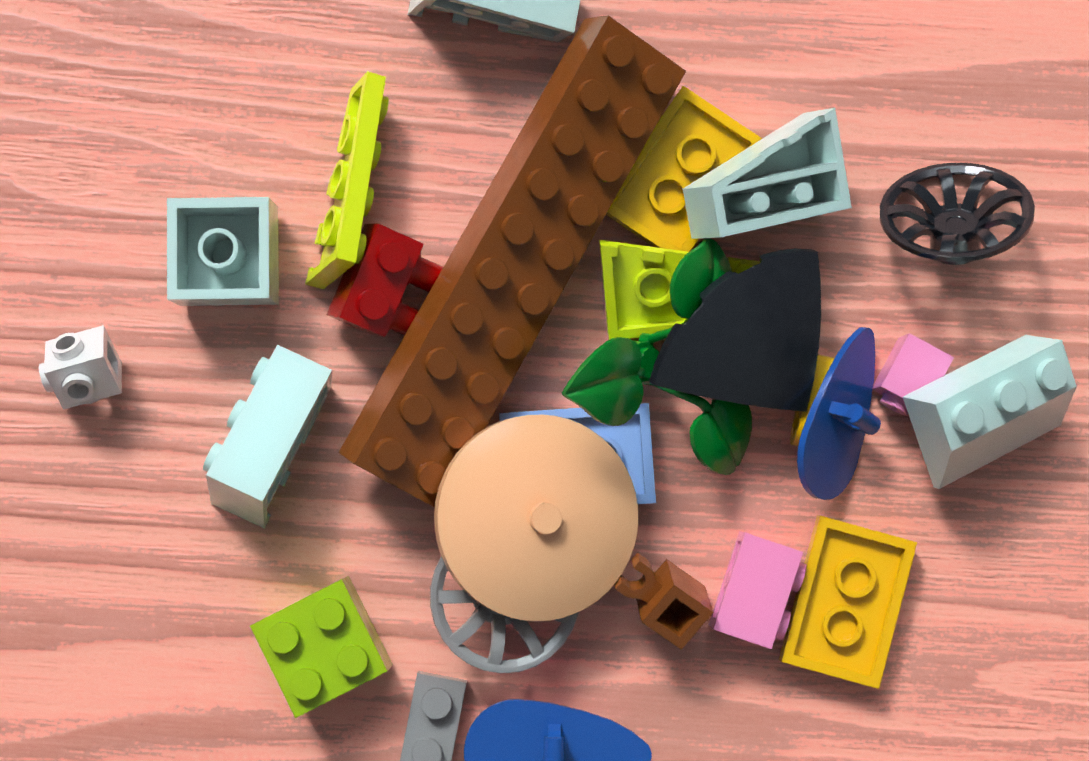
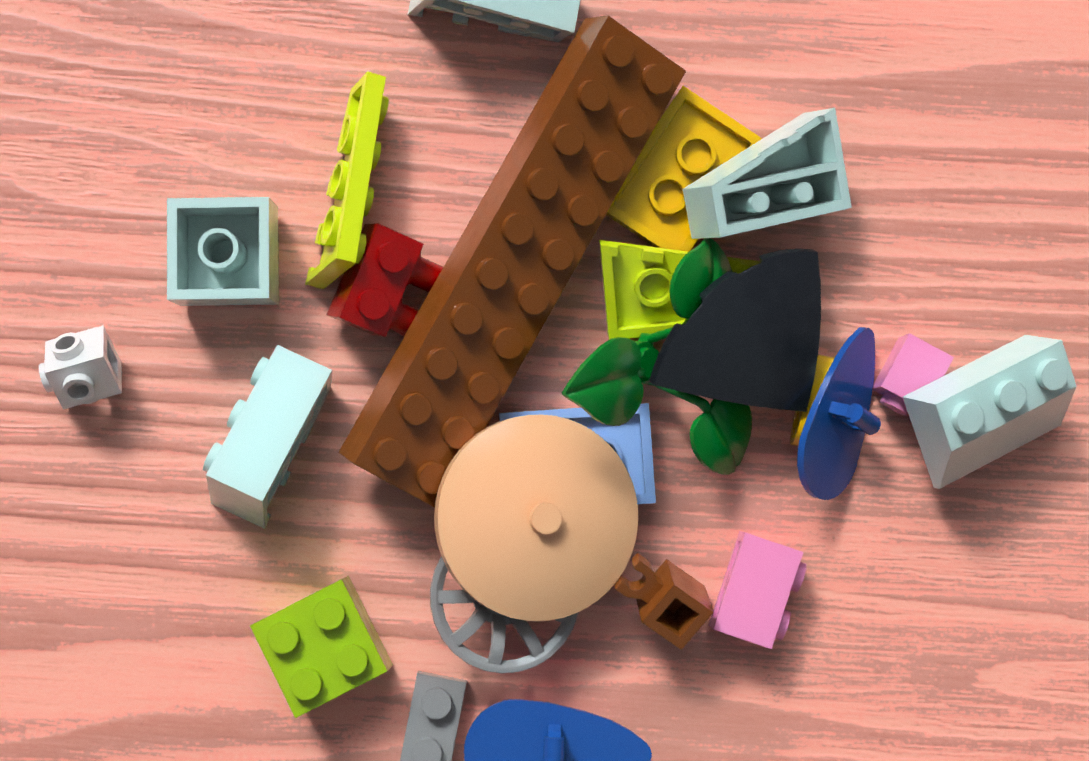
yellow plate [779,515,917,689] -> none
black wheel [880,163,1035,265] -> none

